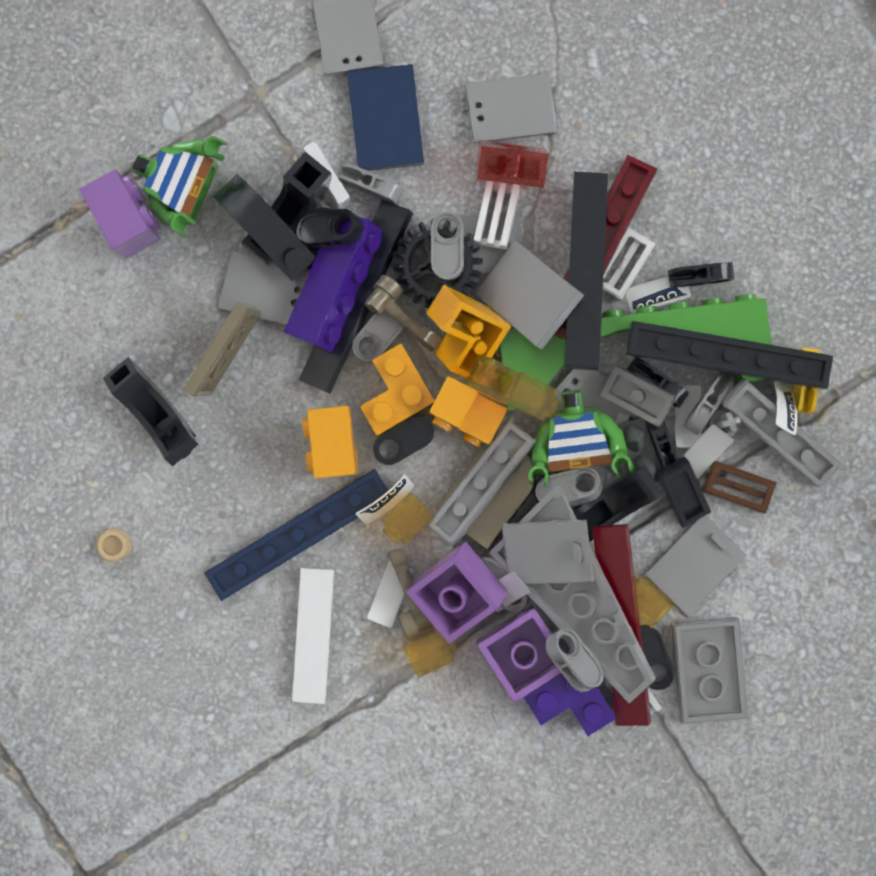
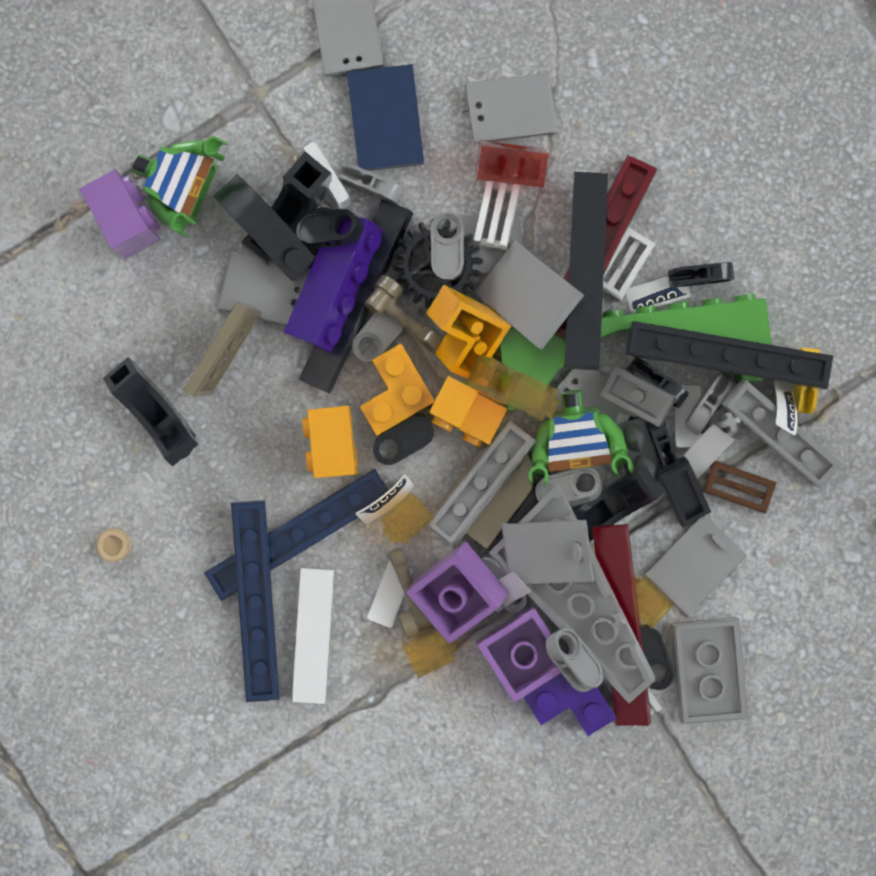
none -> dark blue tile [231,500,280,702]

